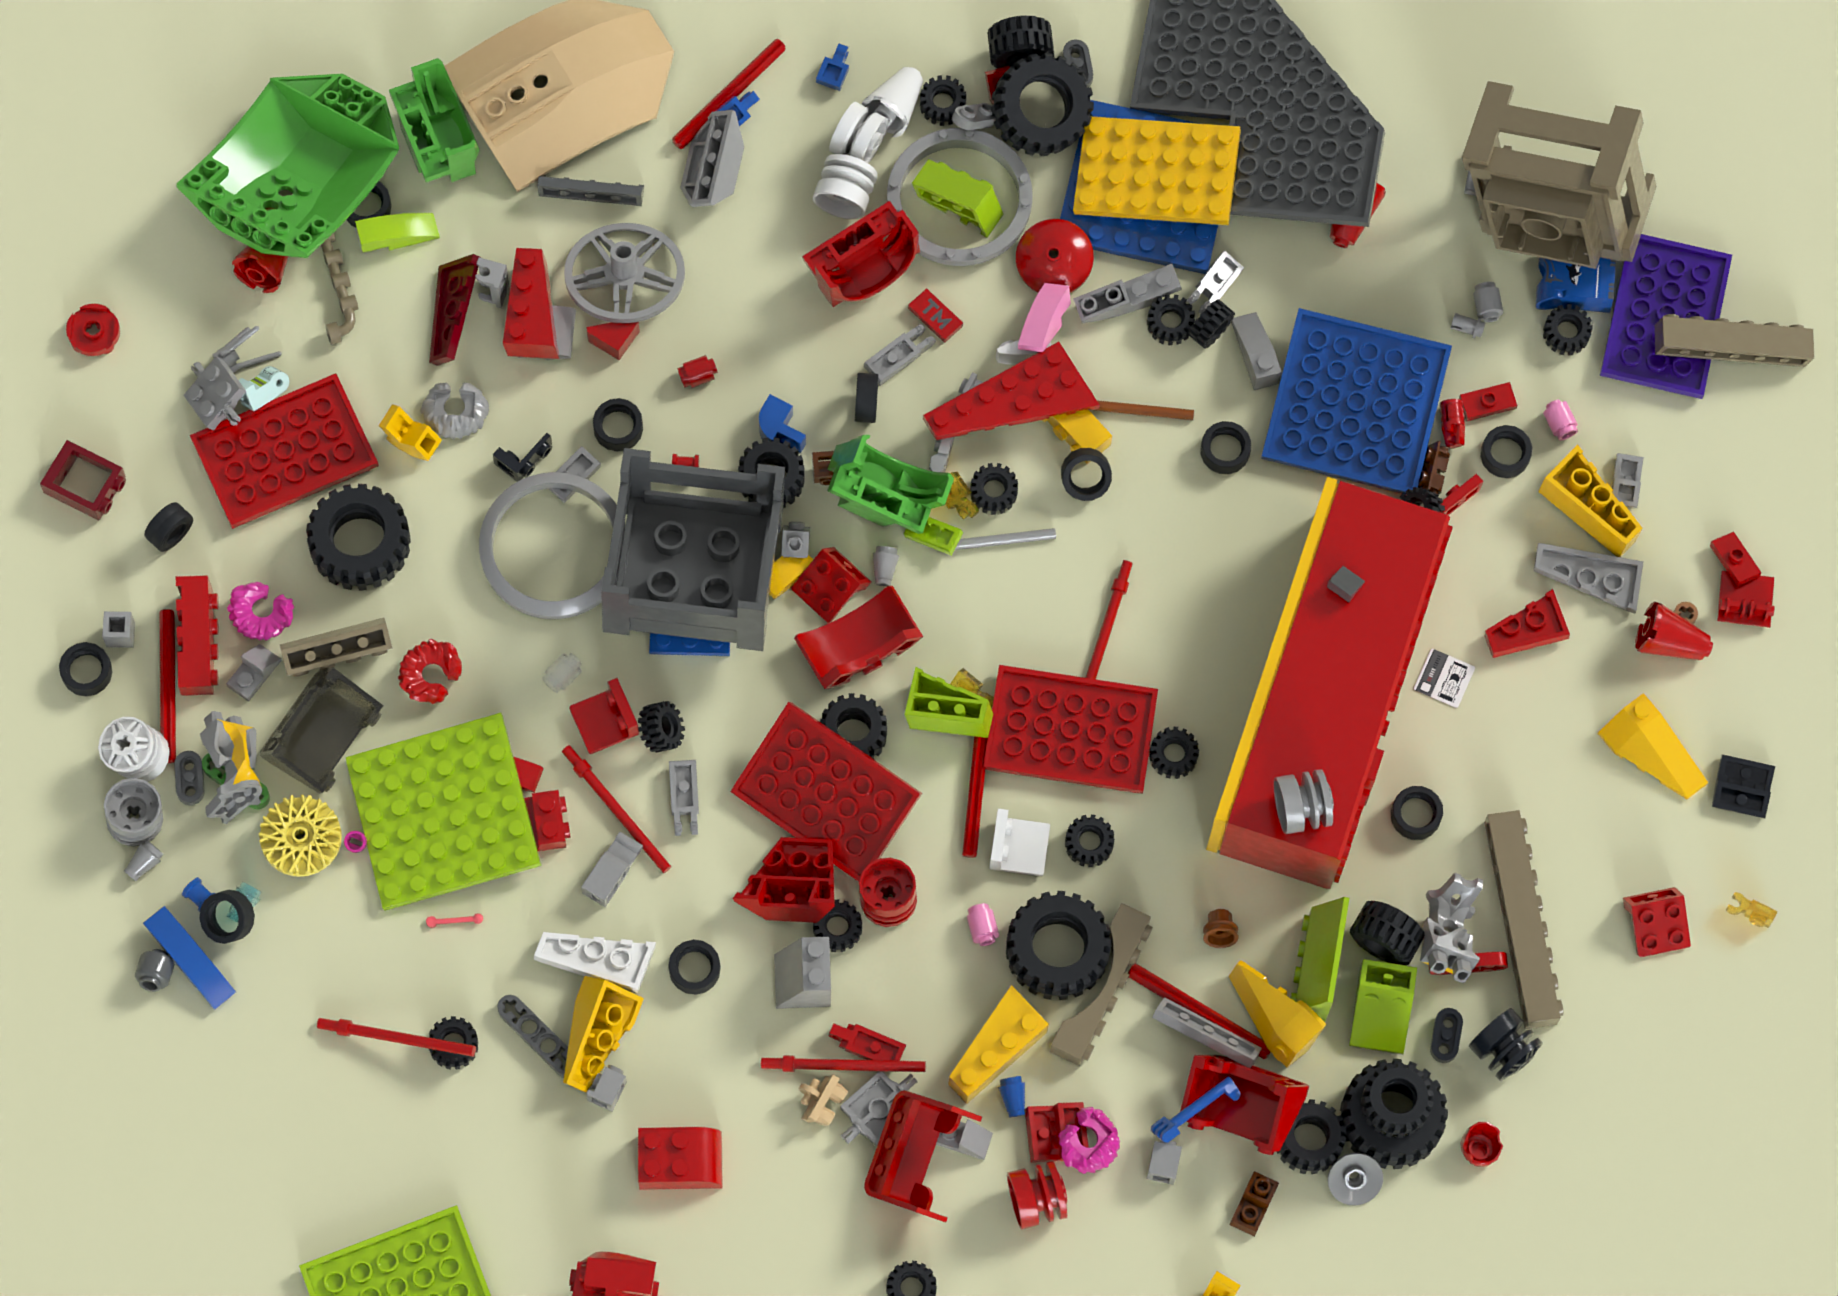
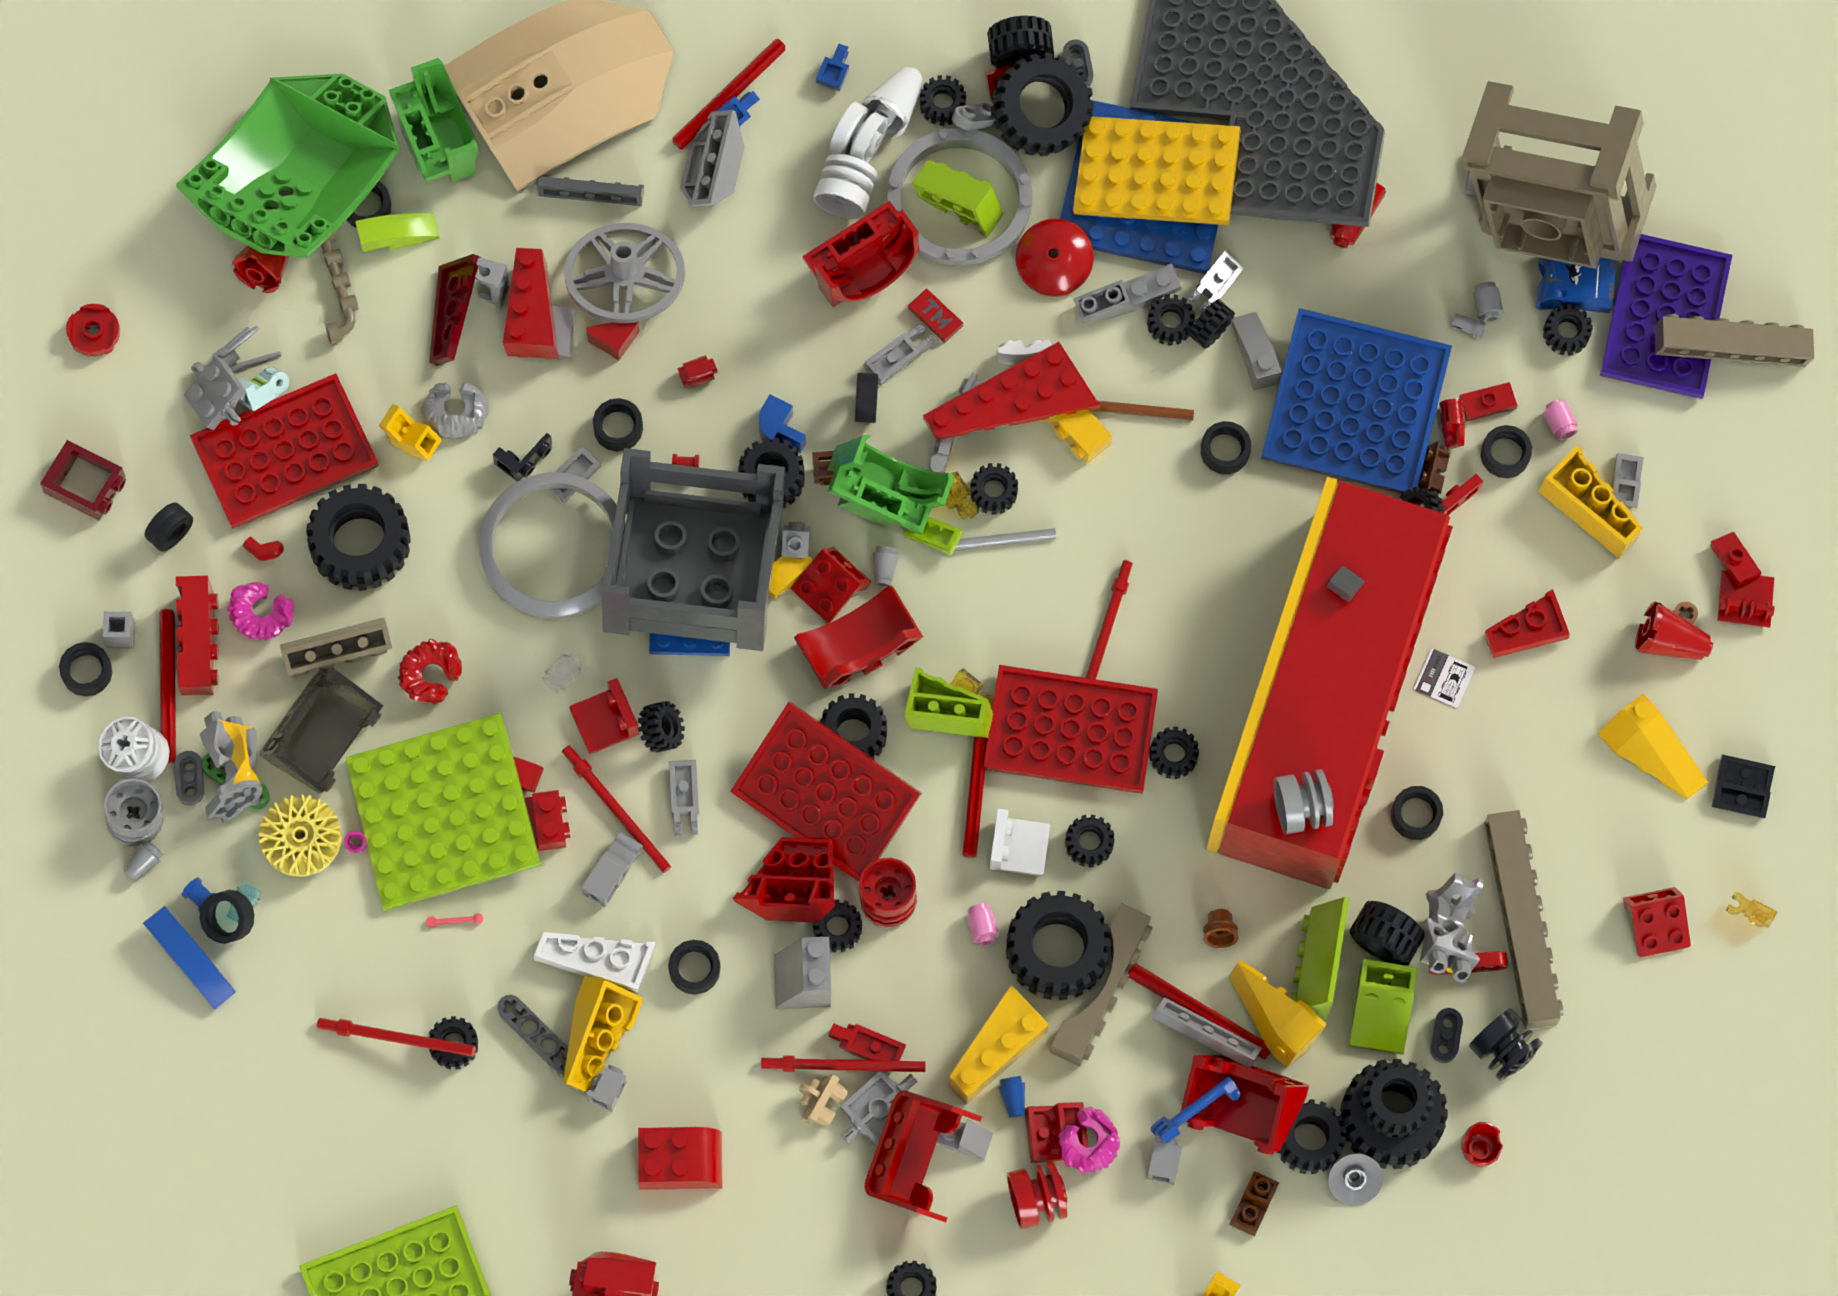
dark grey head [135,949,174,992] -> none
light grey slope [226,644,282,702] -> none
bright pink slope [1018,283,1071,352] -> none
black tyre [1061,448,1112,501] -> none
light grey wing [1534,543,1644,614] -> none
none -> red arm [243,536,284,561]

